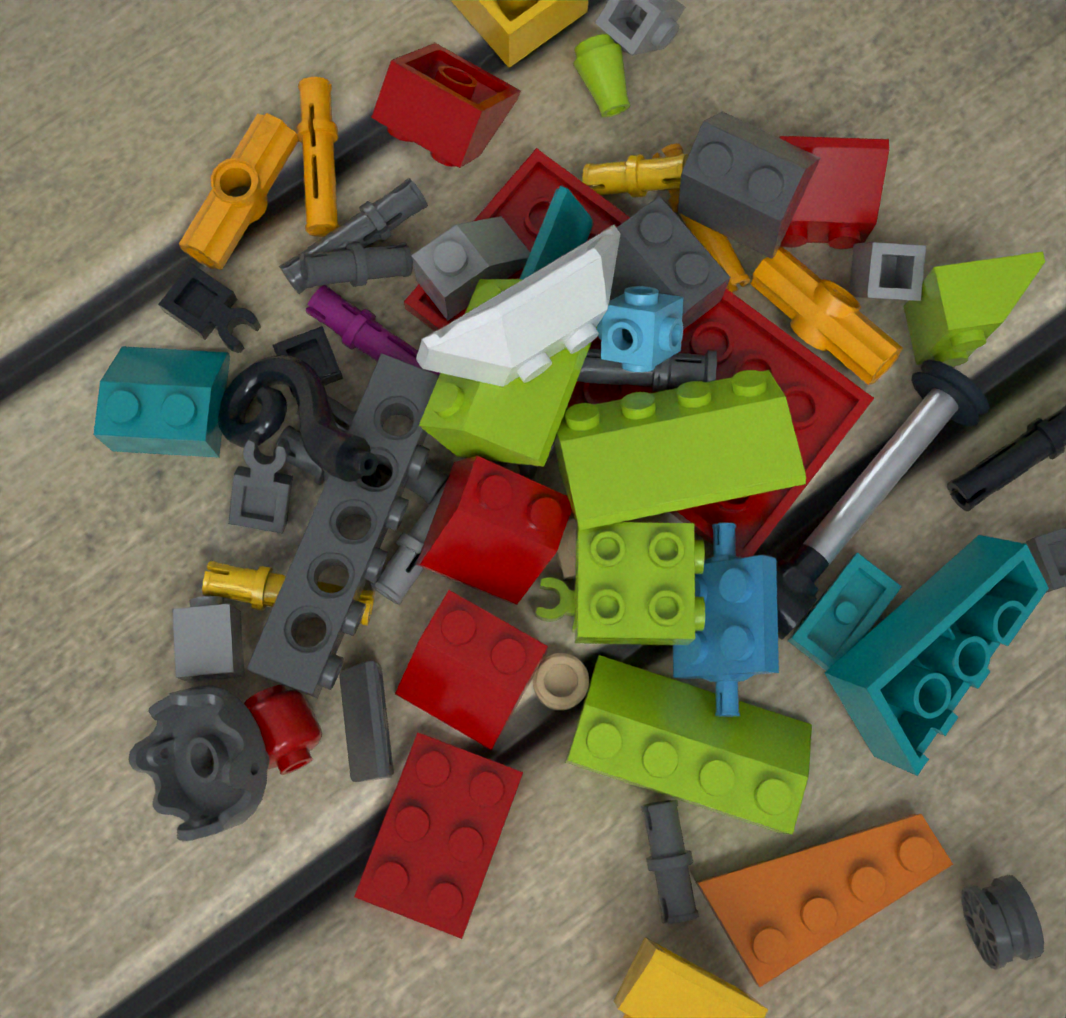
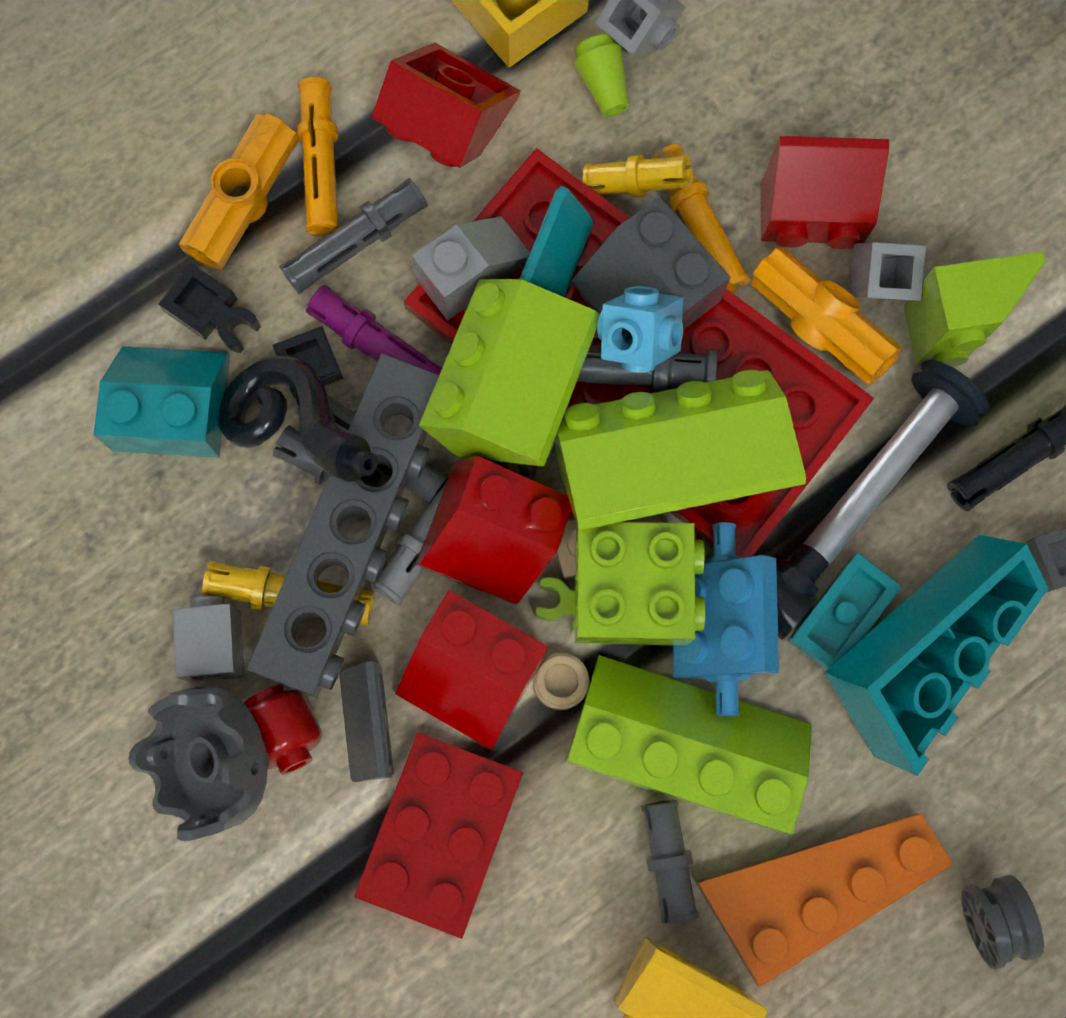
dark grey plate [228,433,293,534] -> none
dark grey pin [300,242,413,288] -> none
white wedge [416,225,620,387] -> none
dark grey slope [678,111,821,259] -> none

